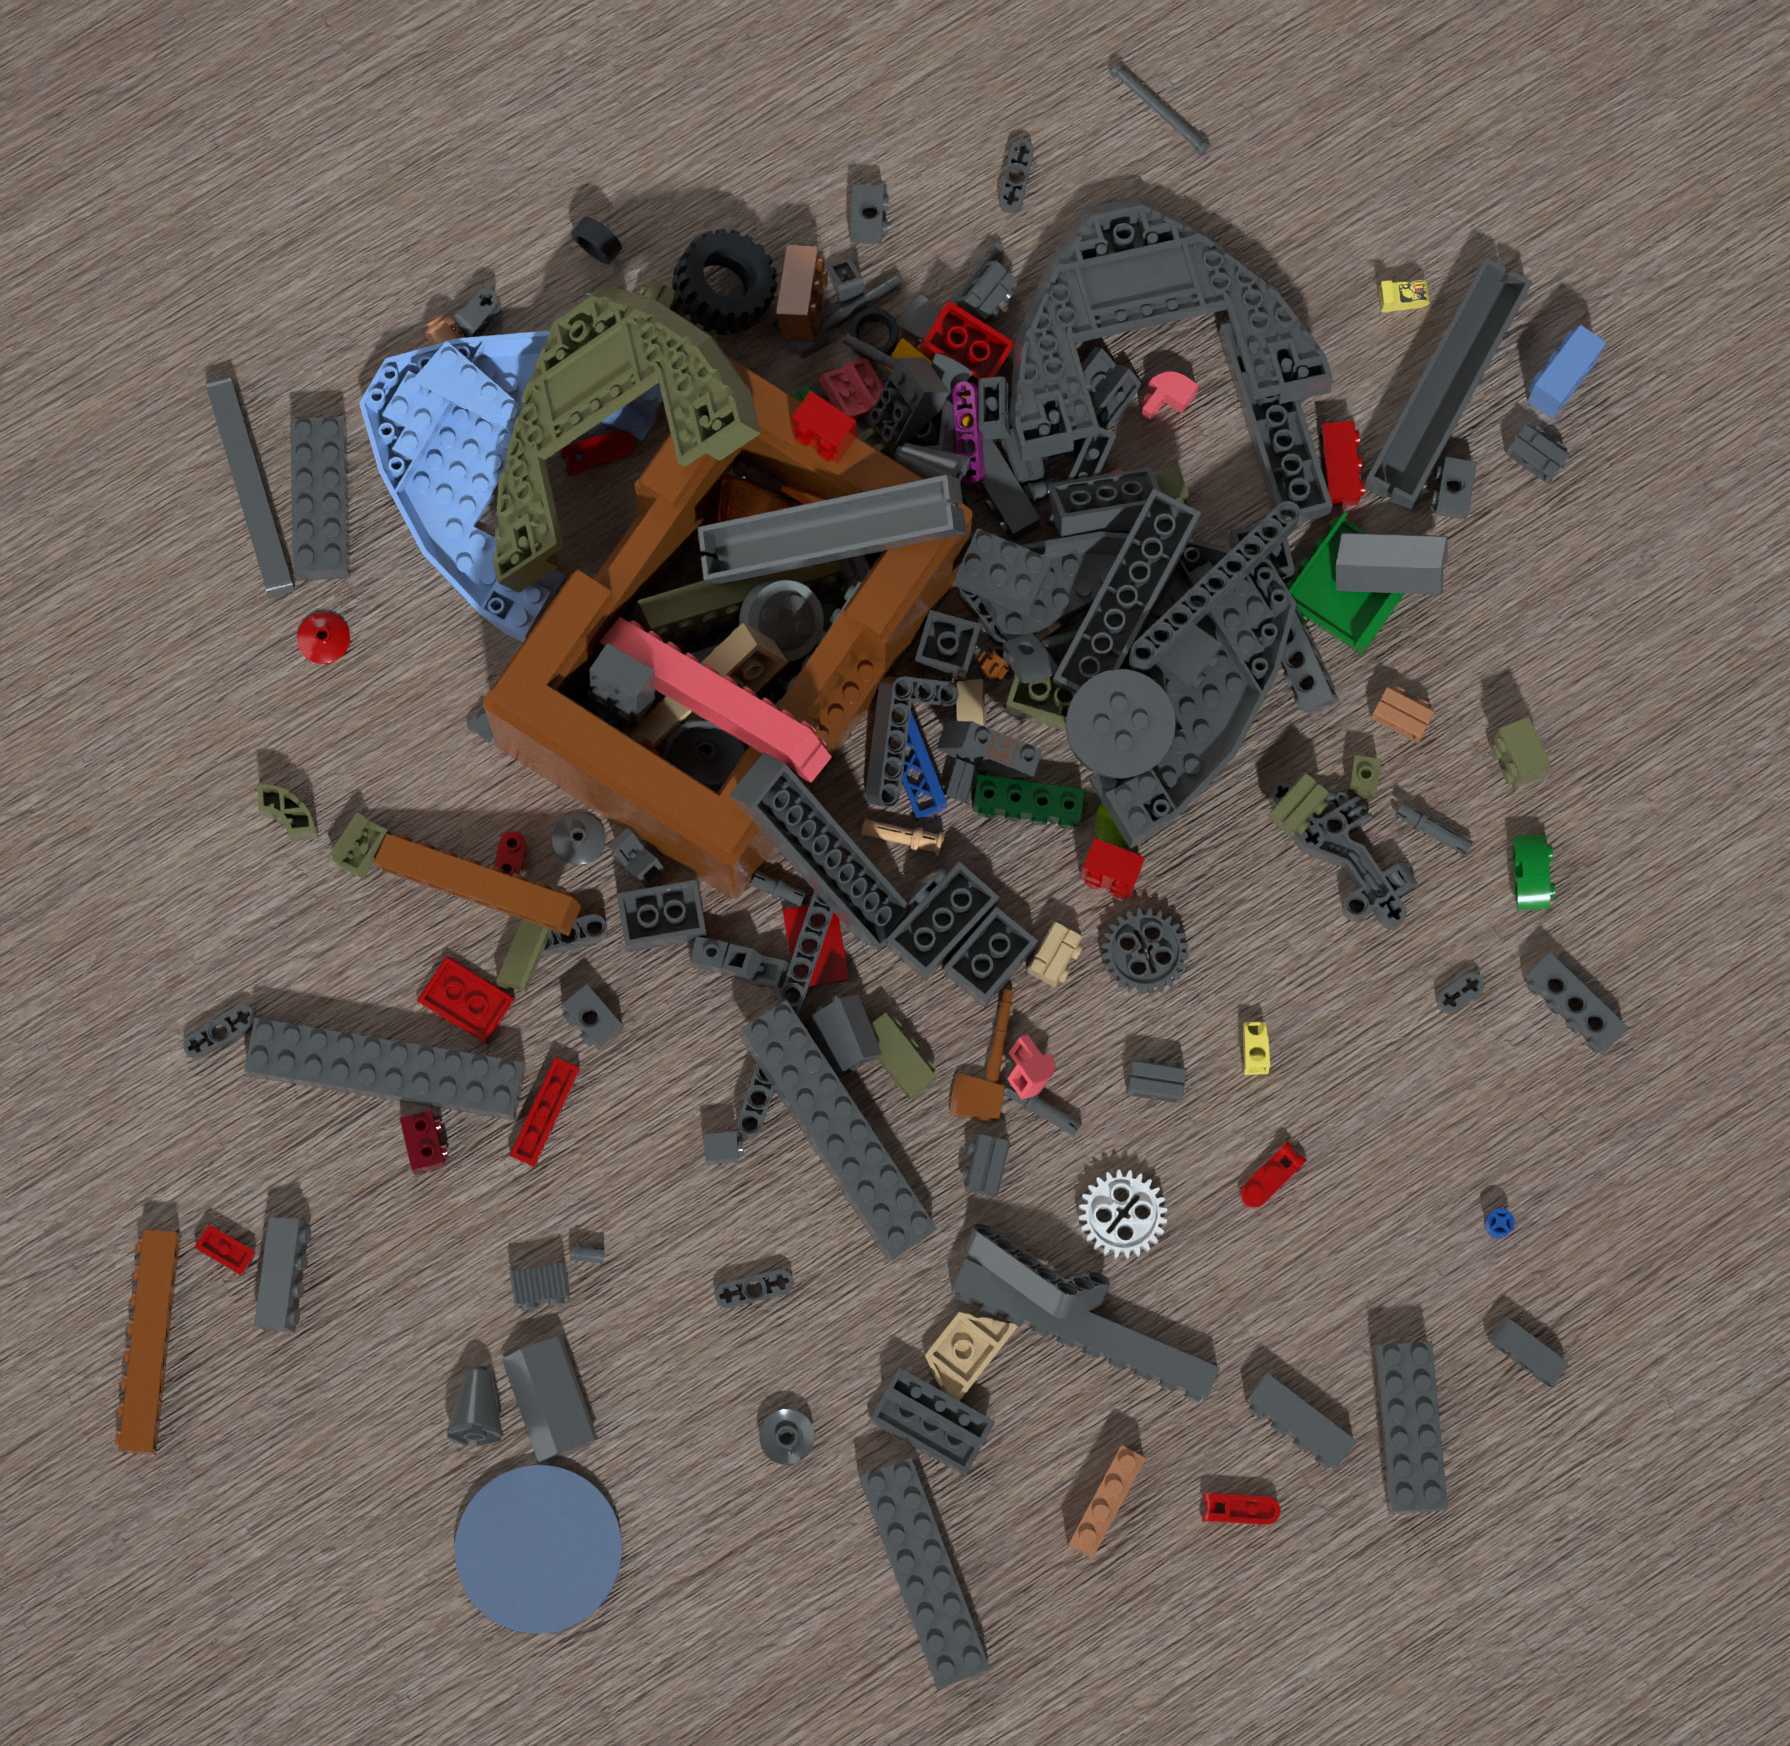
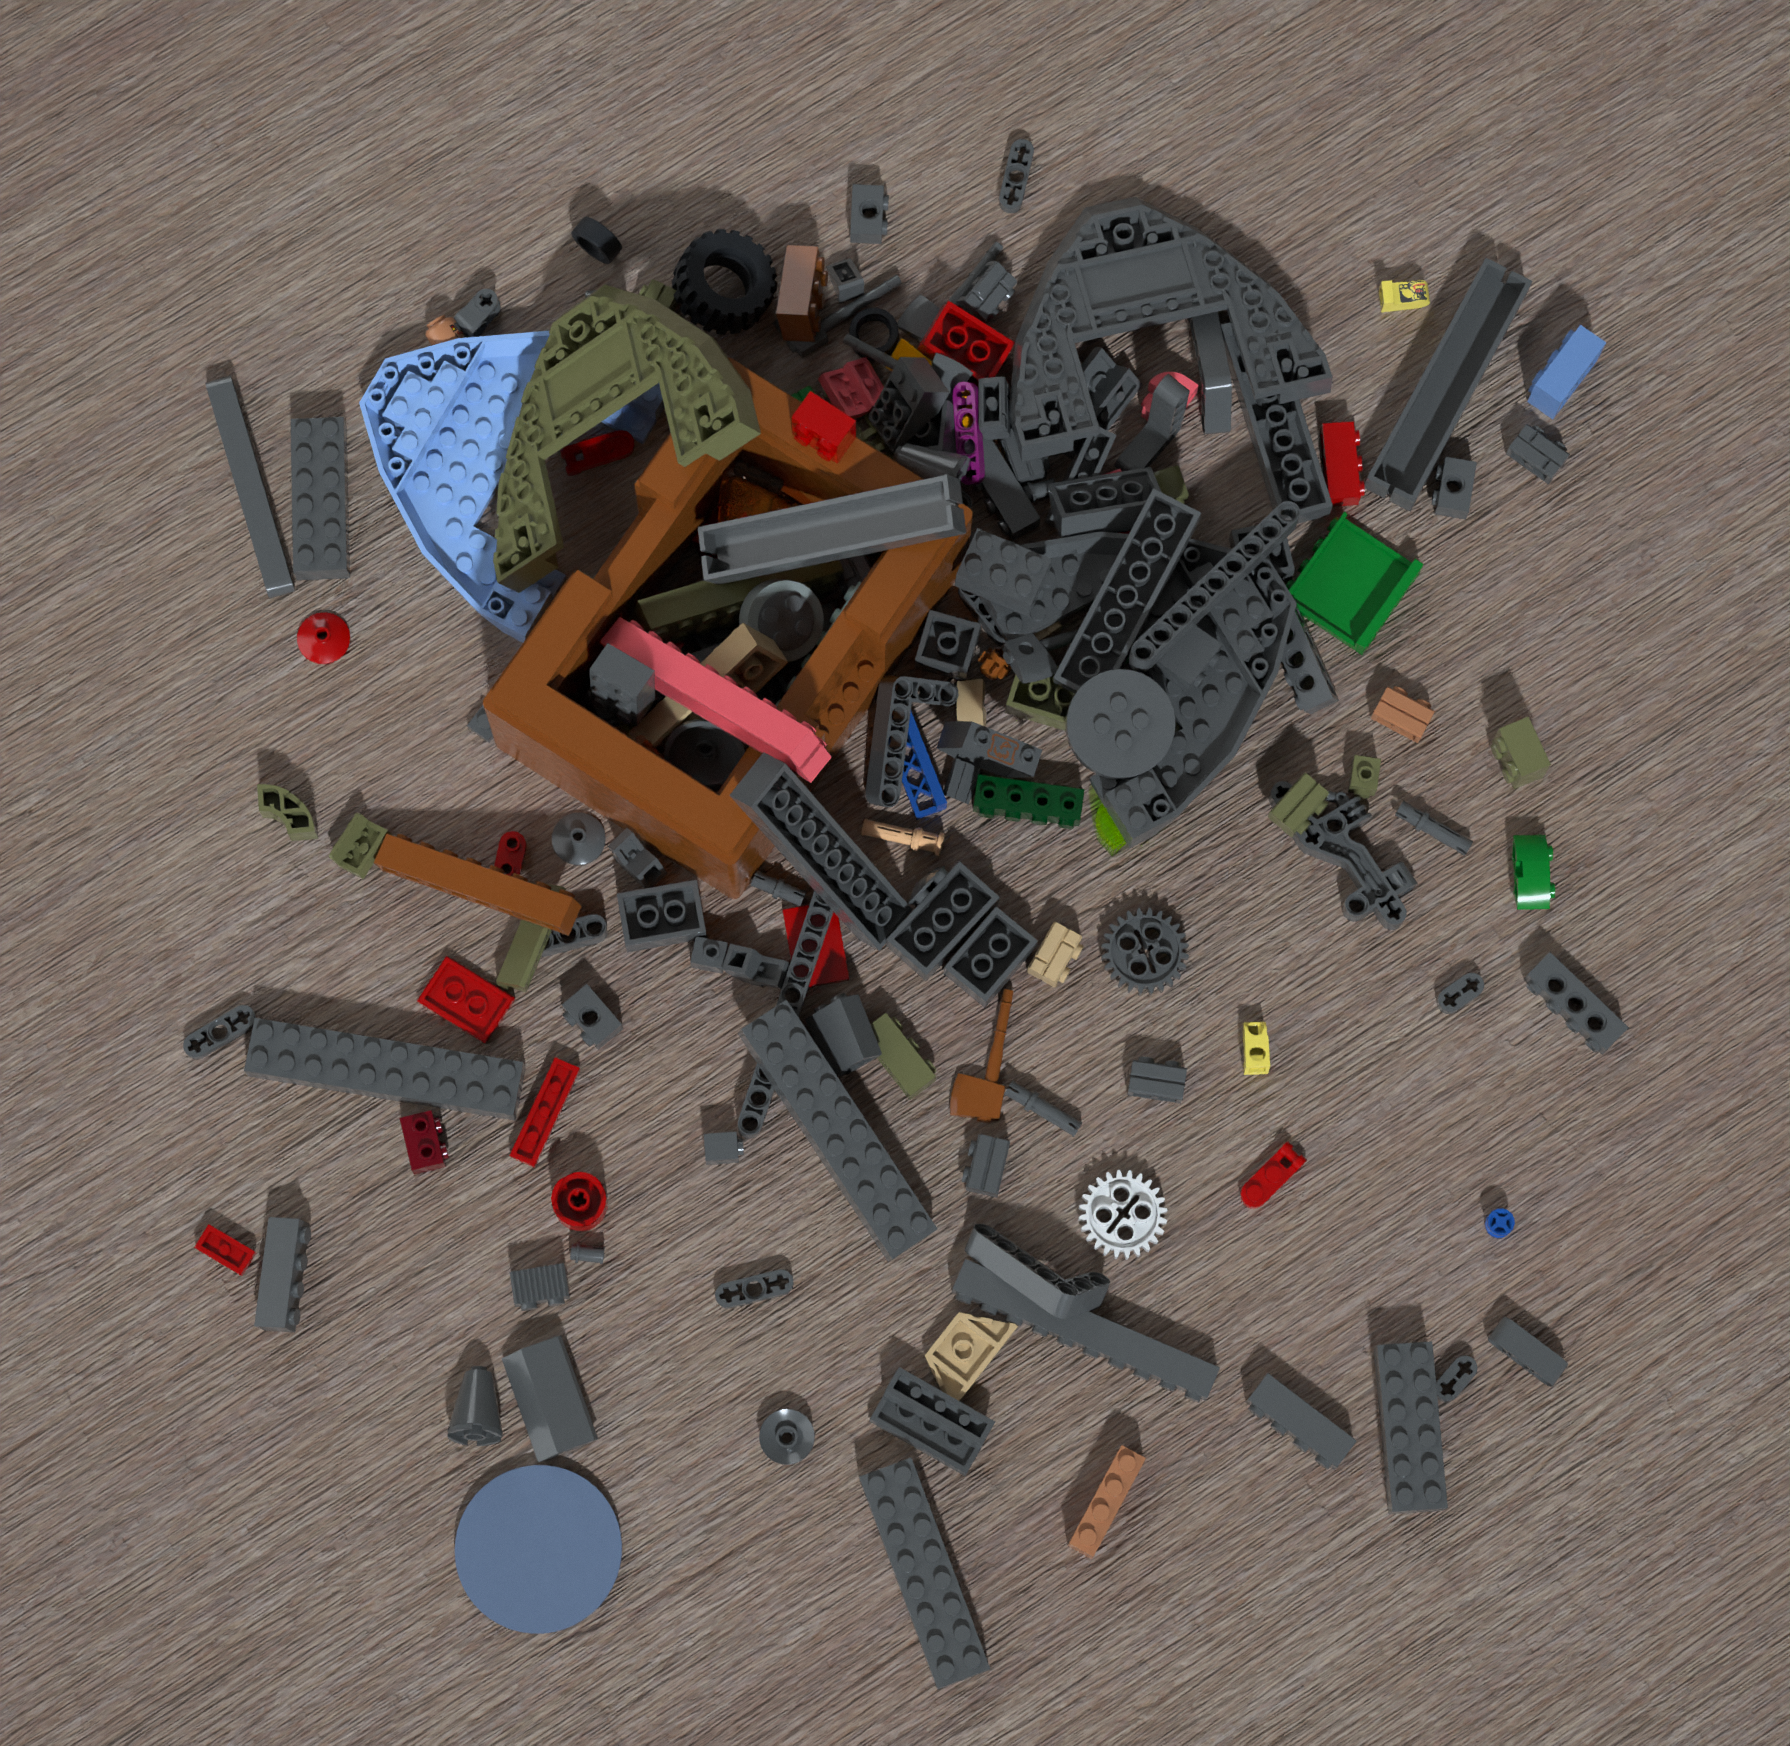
dark orange brick [115,1229,181,1455] -> none
light blue wing [411,341,522,432] -> none
coral brick [1007,1034,1055,1100] -> none
red brick [1080,838,1145,899] -> none
dark grey bar [1110,62,1211,156] -> none
red plate [1202,1493,1281,1525] -> none
dark grey slope [1336,533,1448,595] -> none
none -> red brick [551,1172,608,1231]
none -> dark grey beam [1114,374,1190,472]
none -> dark grey beam [1189,312,1232,435]
none -> dark grey beam [1436,1356,1478,1402]

